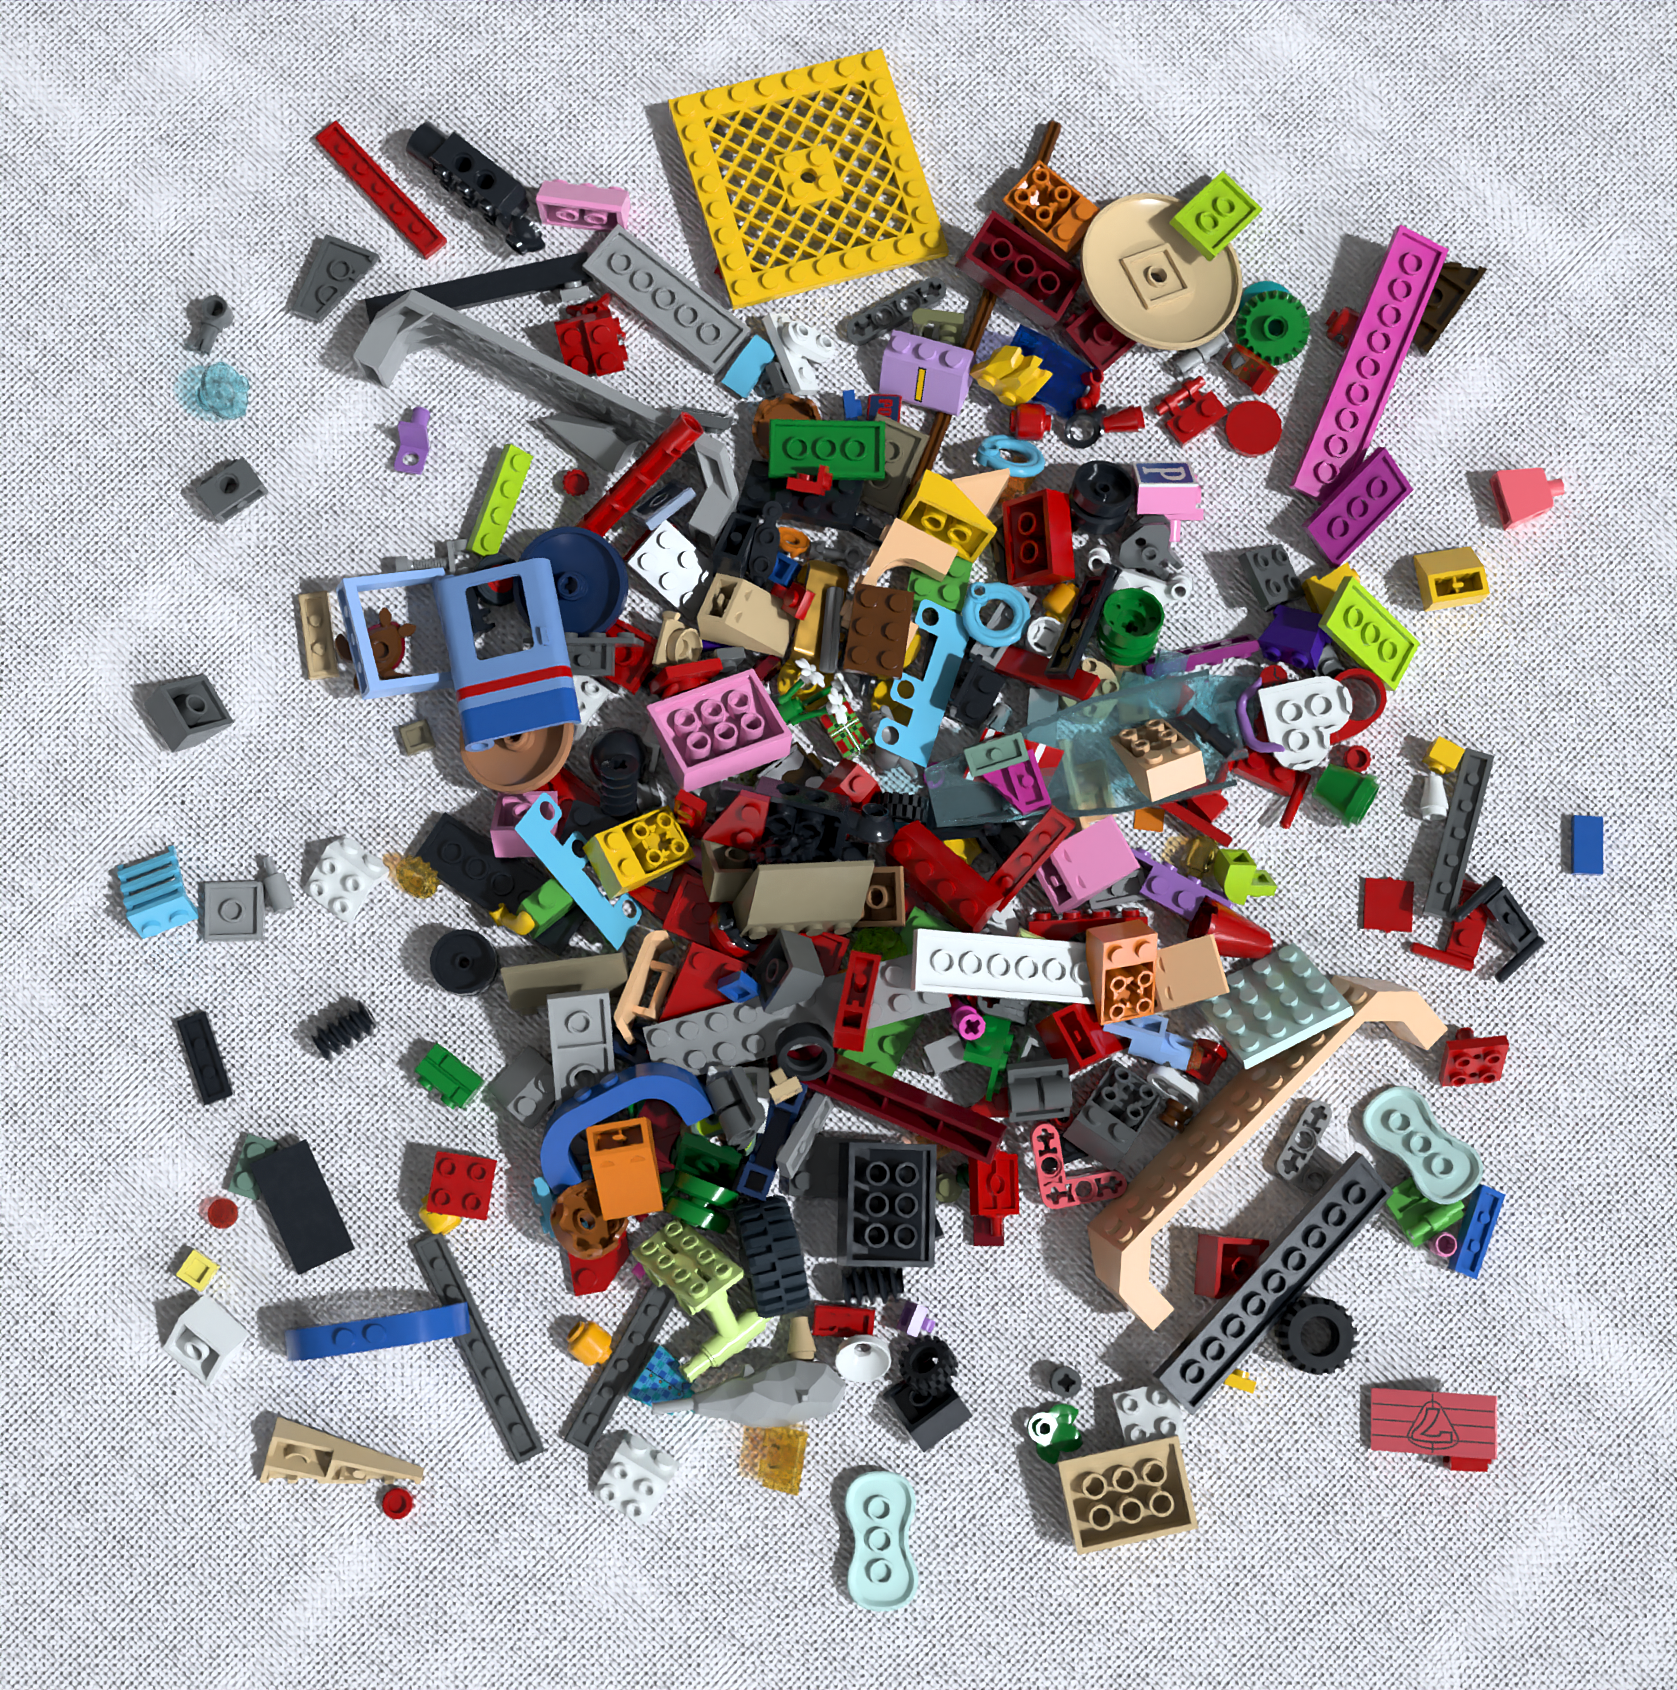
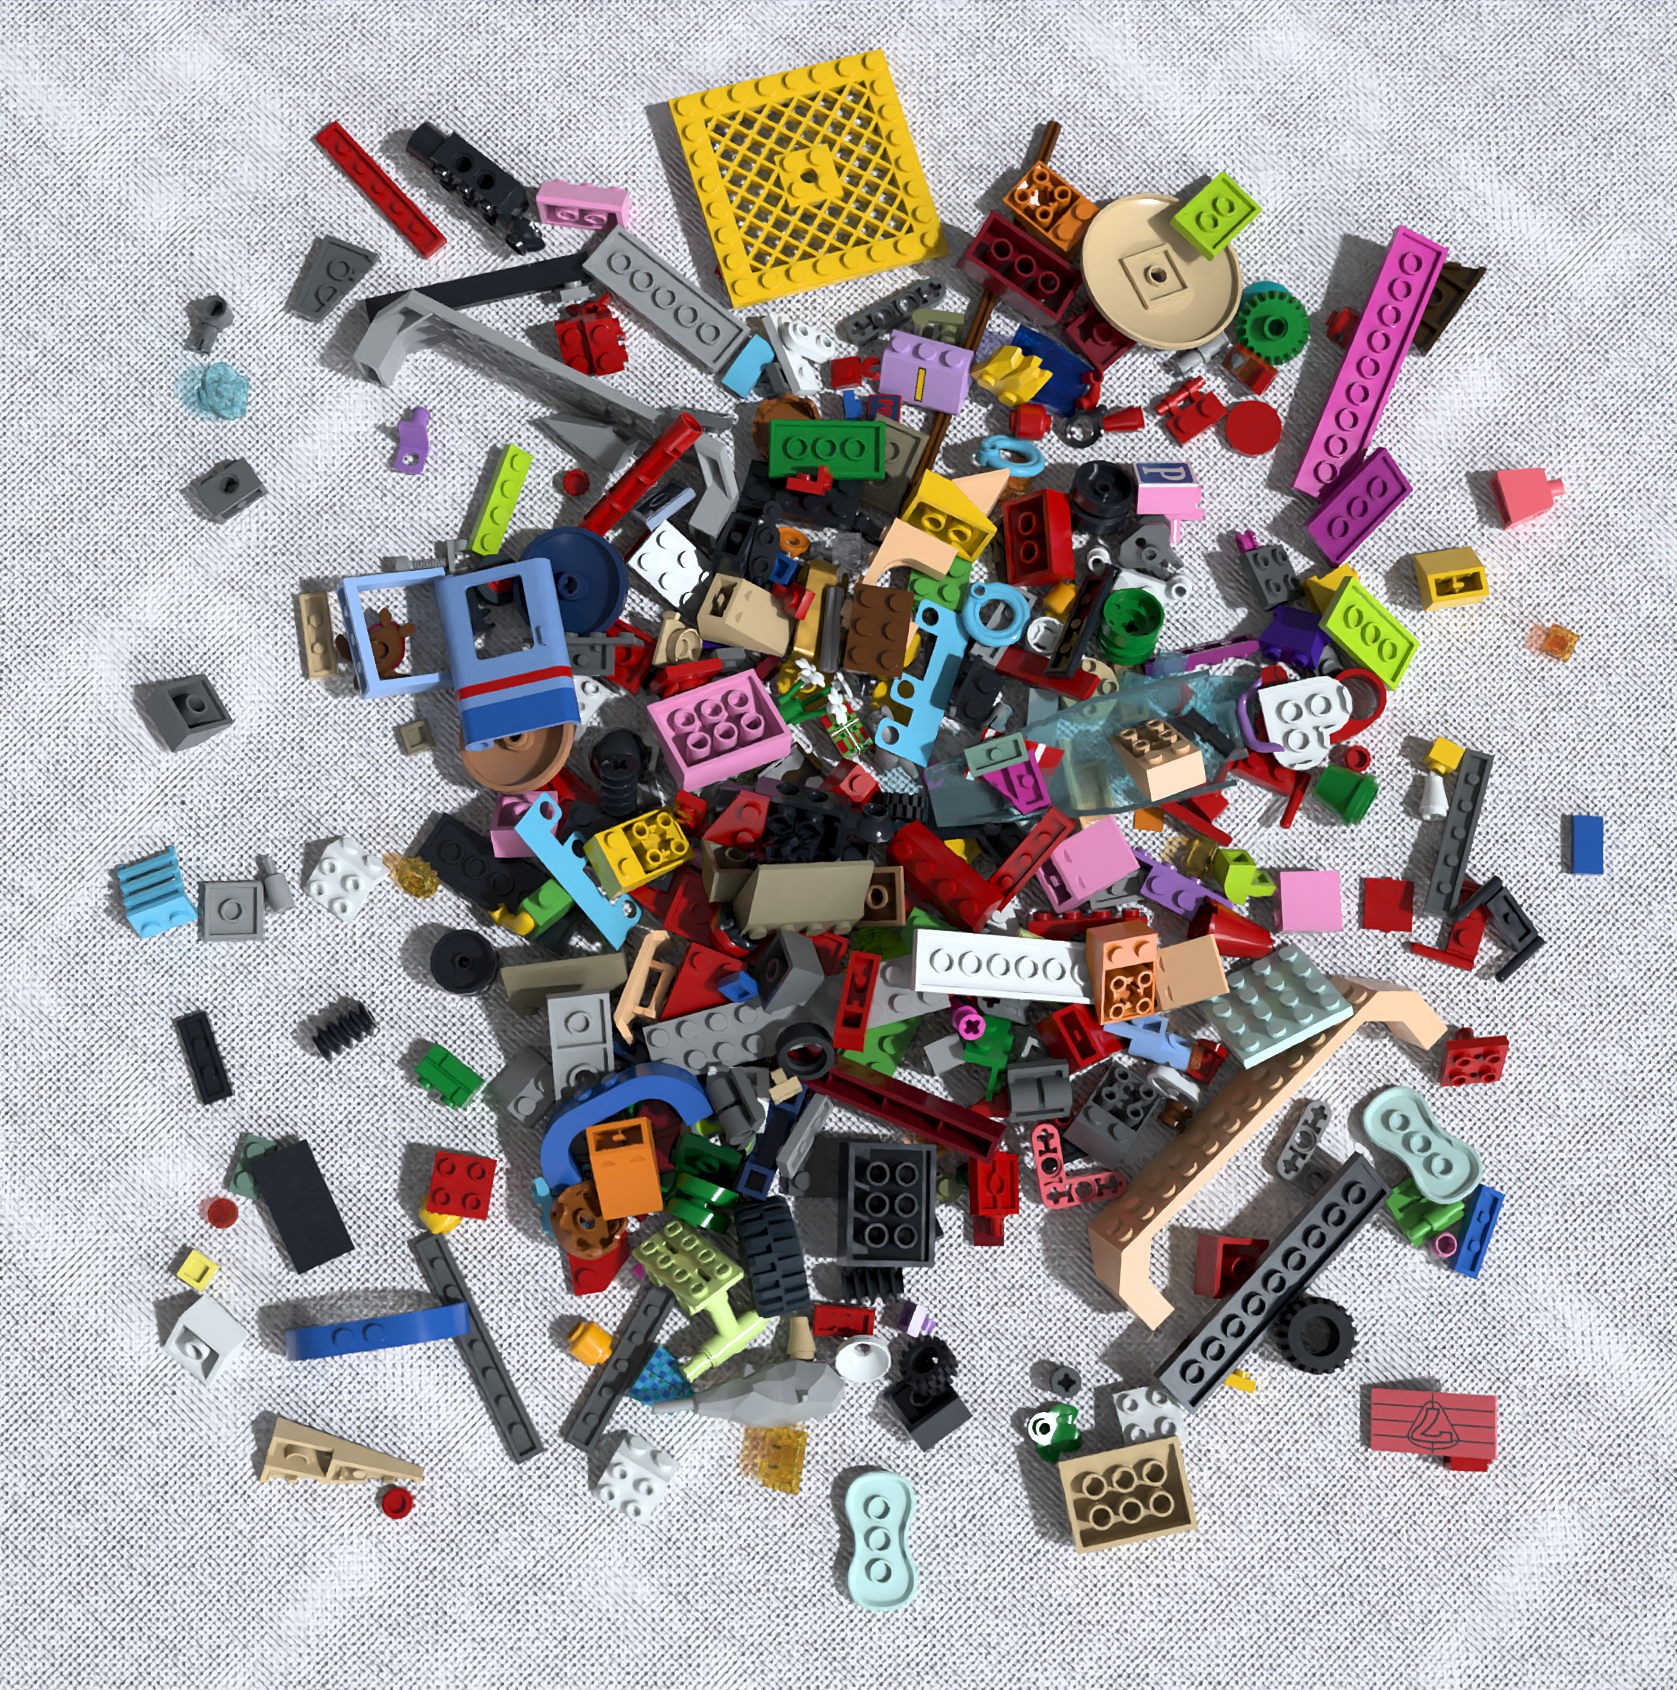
none -> red plate [831,356,881,391]
none -> clear plate [832,533,862,584]
none -> dark pink bush [1235,529,1259,555]
none -> bright pink piece [1272,871,1342,934]
none -> clear orange plate [1539,623,1580,663]

